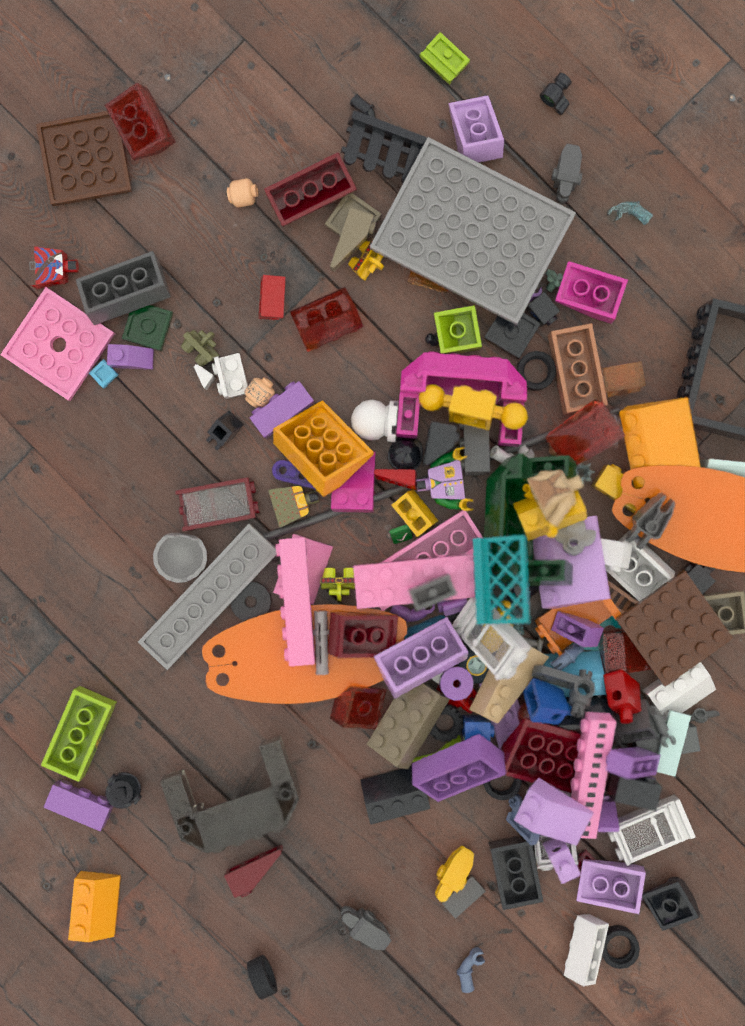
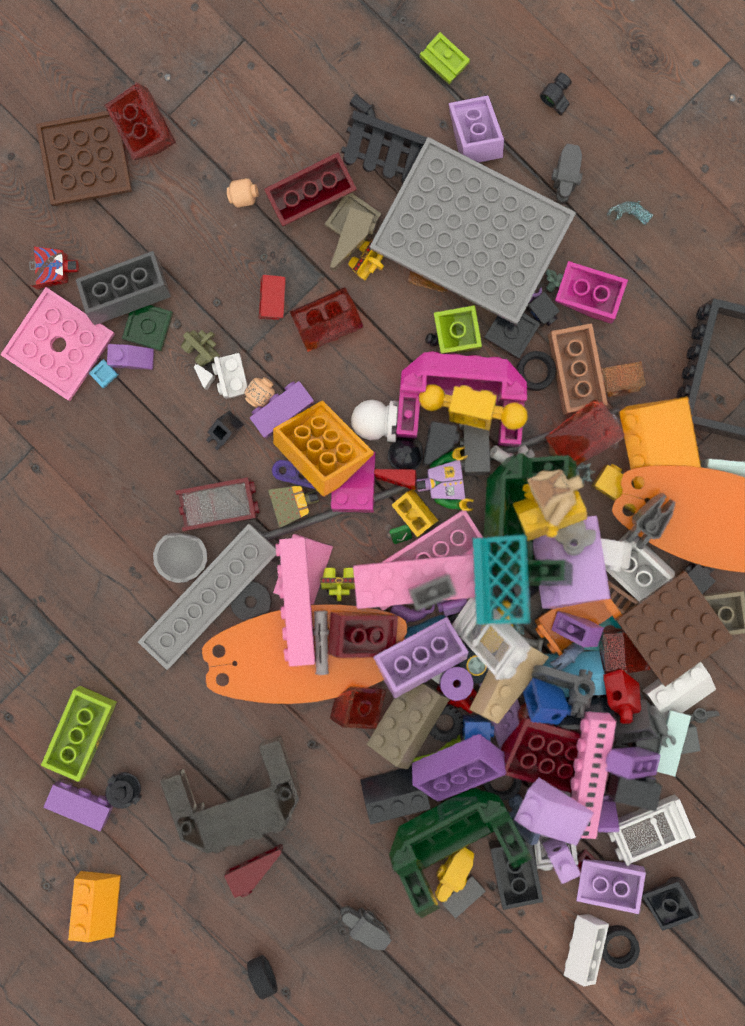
sand blue piece [456,947,485,993] -> none
none -> dark green wedge [389,788,533,918]

